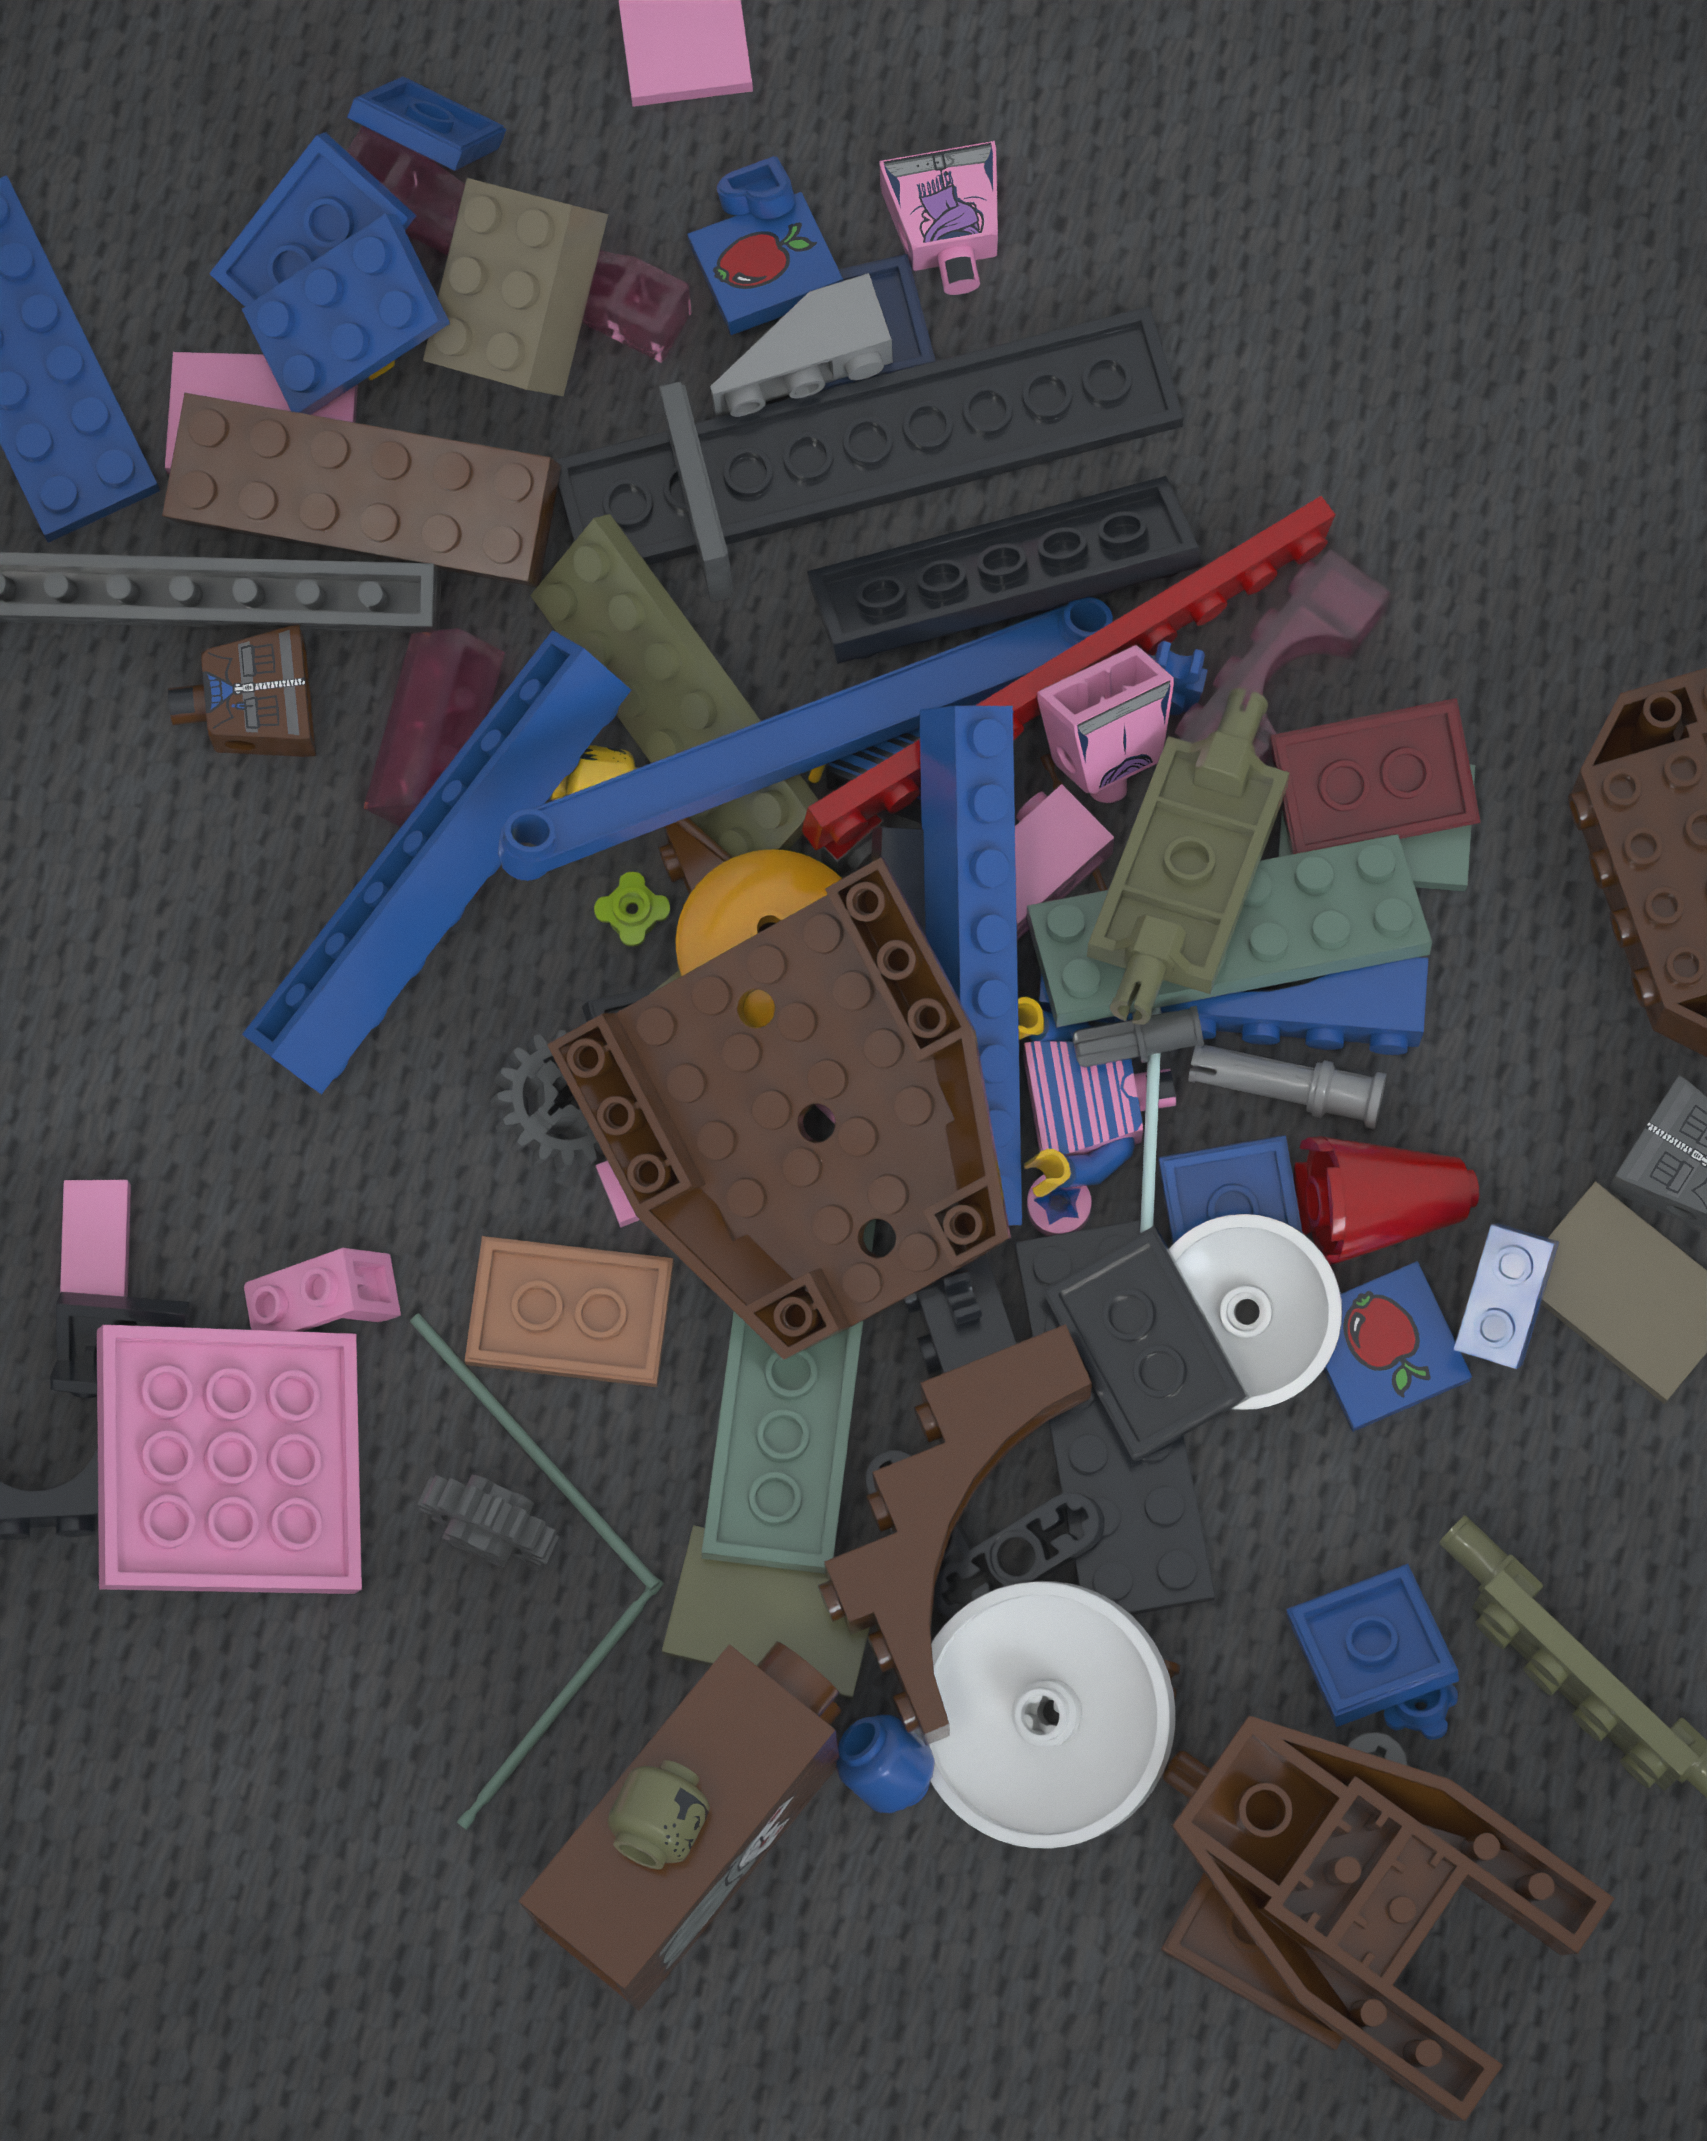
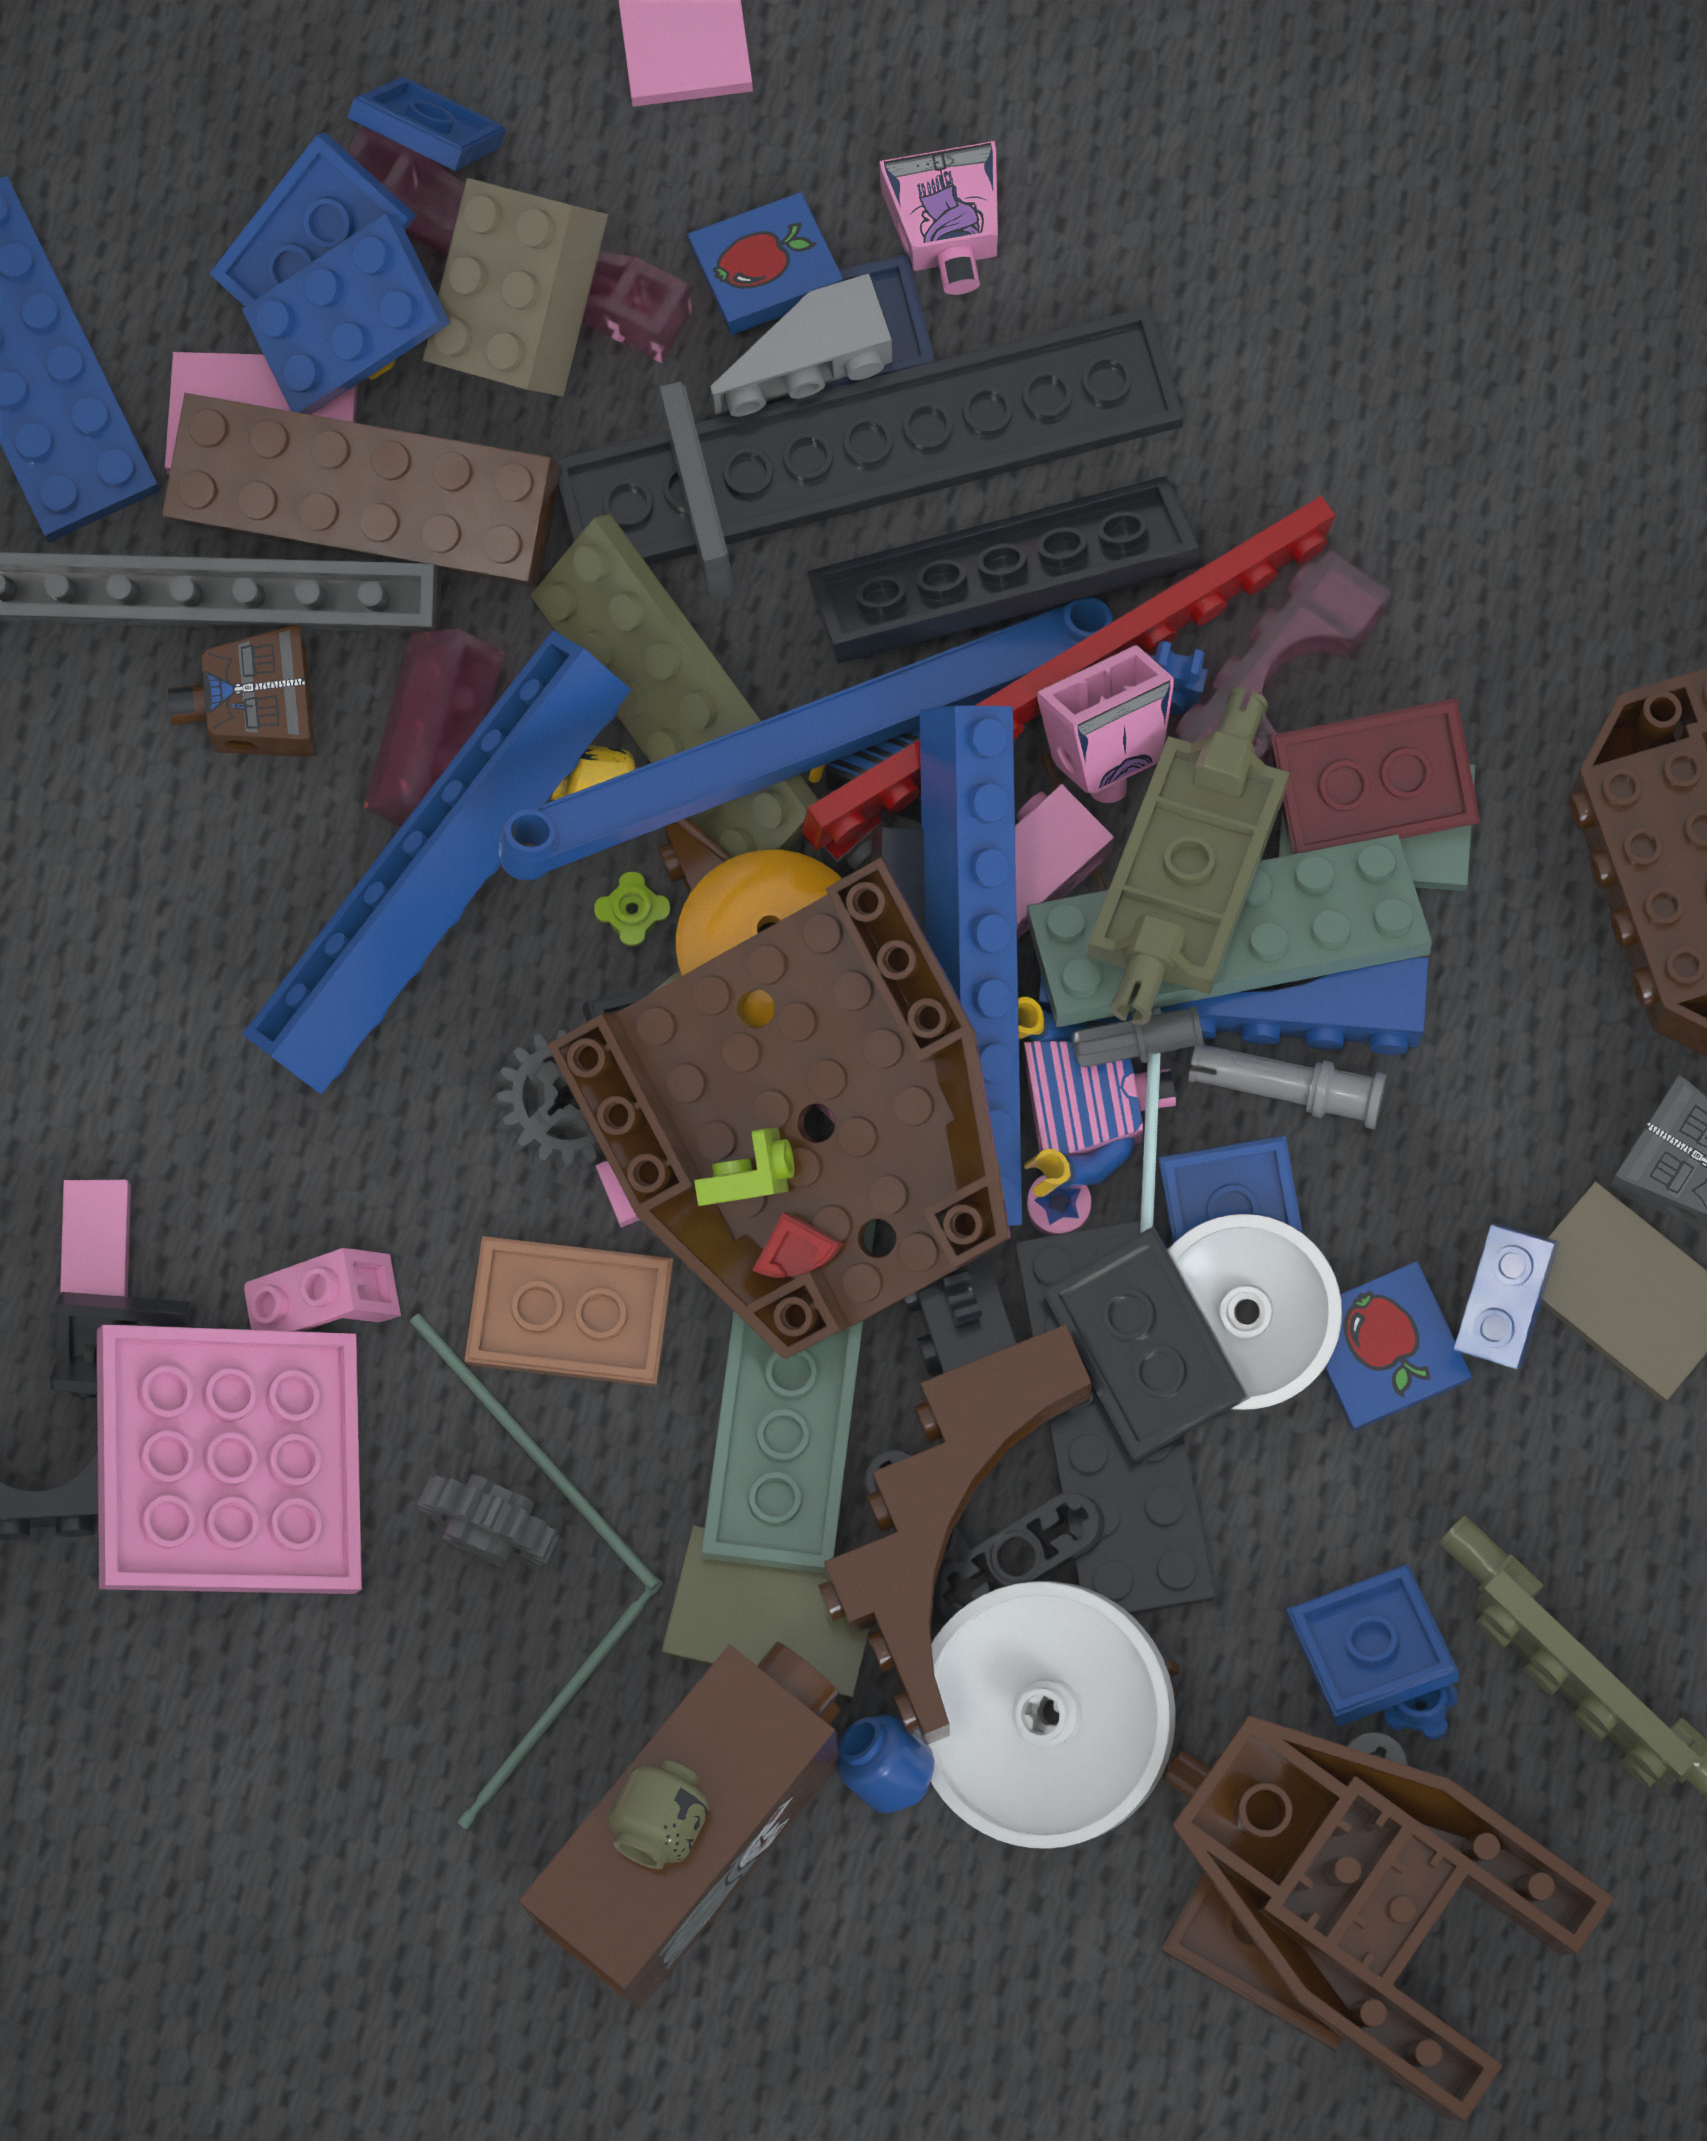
blue tile [717,156,796,219] -> none
red cone [1293,1136,1479,1265] -> none
none -> lime bracket [694,1128,794,1206]
none -> red tile [753,1212,844,1278]

